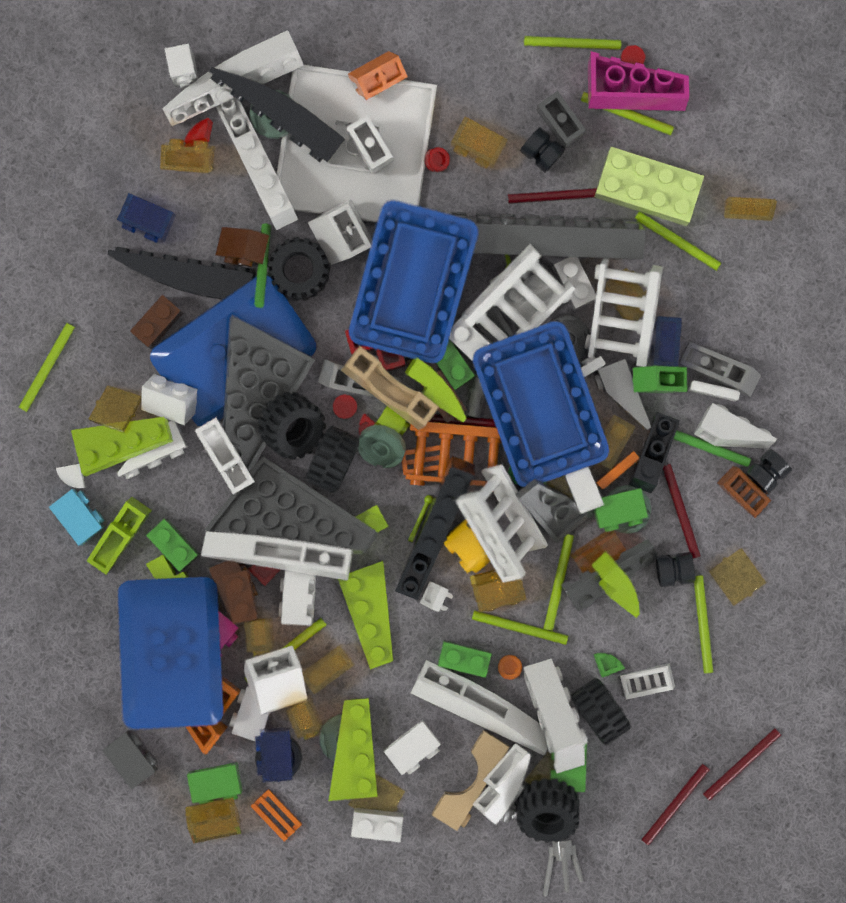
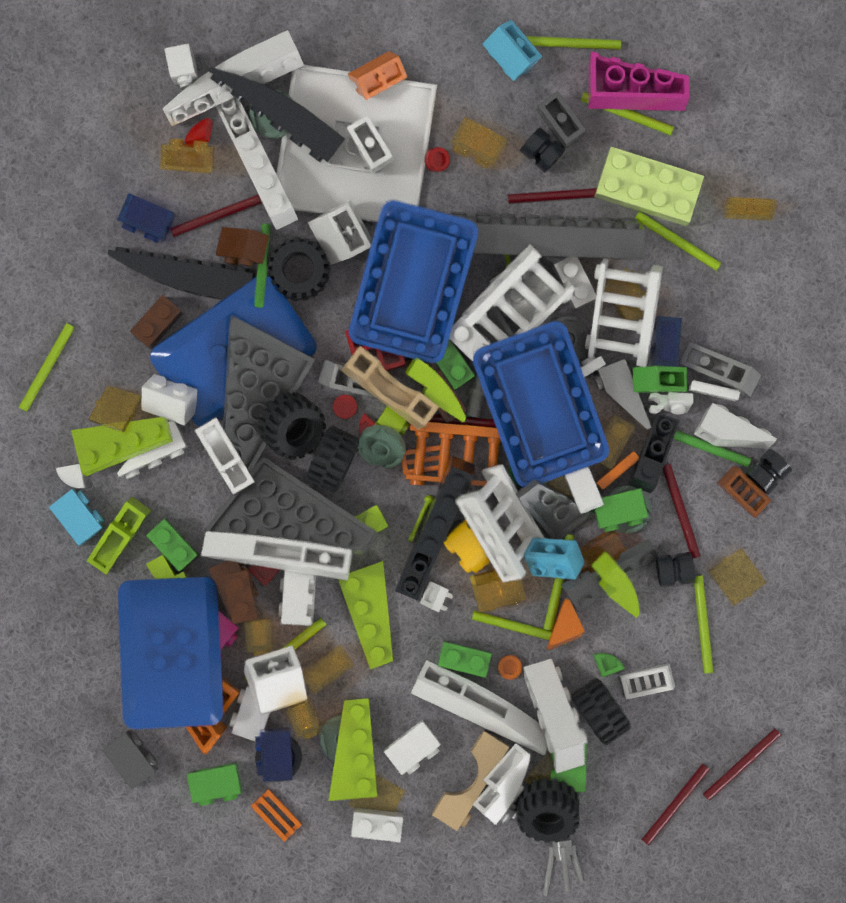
clear yellow brick [185,797,241,844] -> none
red tile [620,45,645,65] -> none
none -> dark red bar [170,194,263,237]
none -> medium azure brick [482,20,543,81]
none -> medium azure brick [524,538,585,579]
none -> orange slope [546,599,585,650]
none -> white plate [648,392,693,415]

